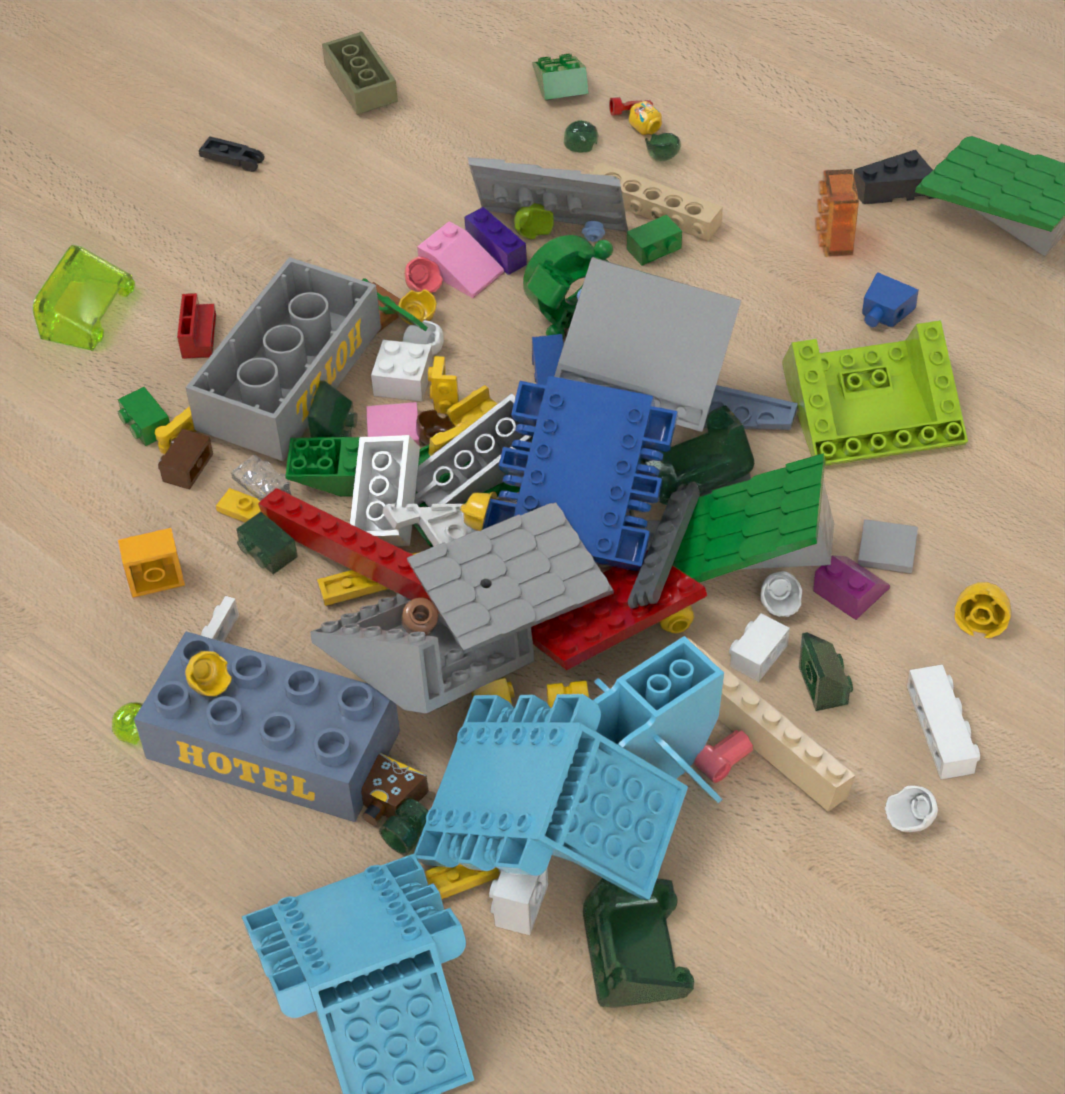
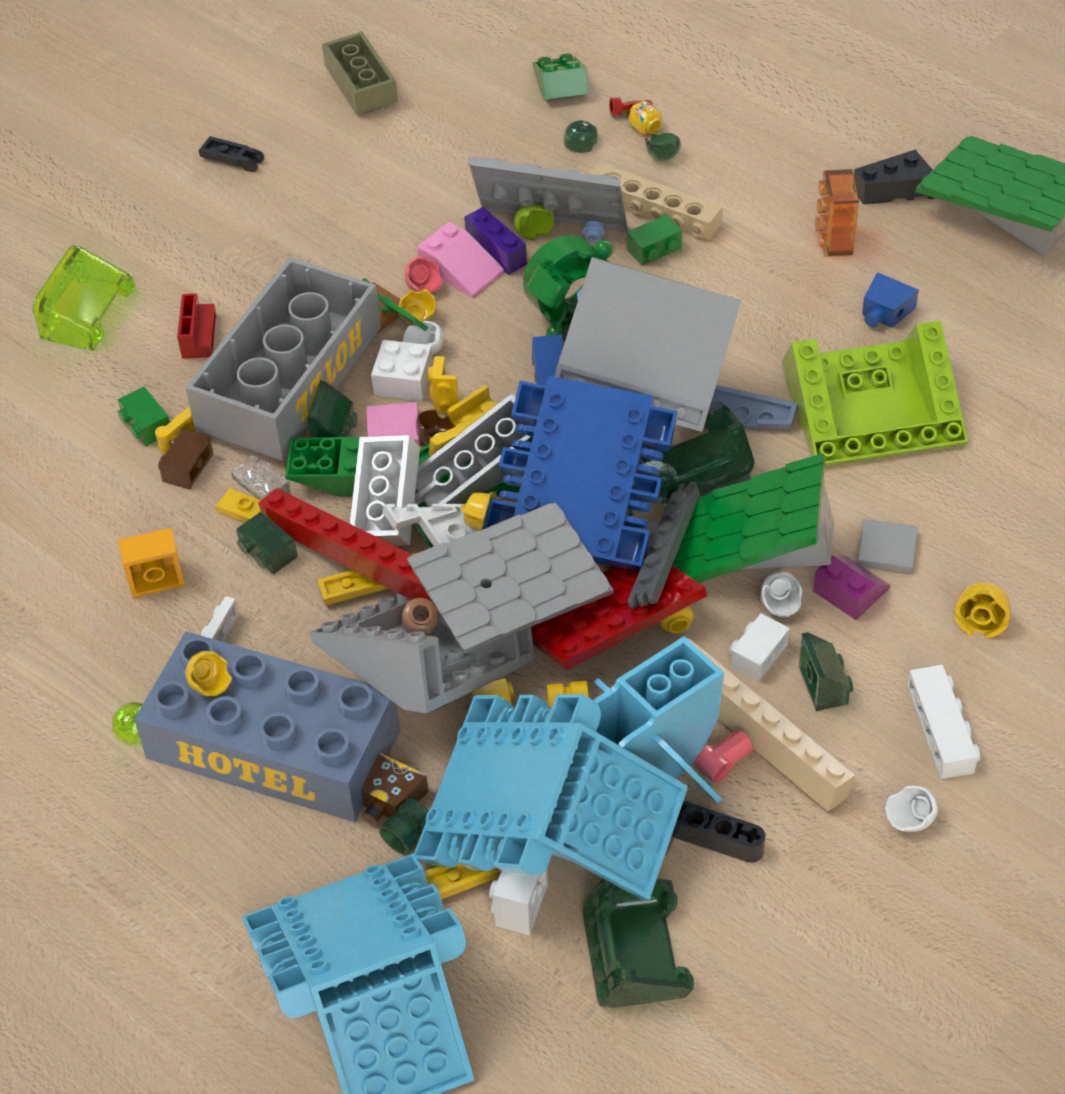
none -> black beam [665,801,766,863]

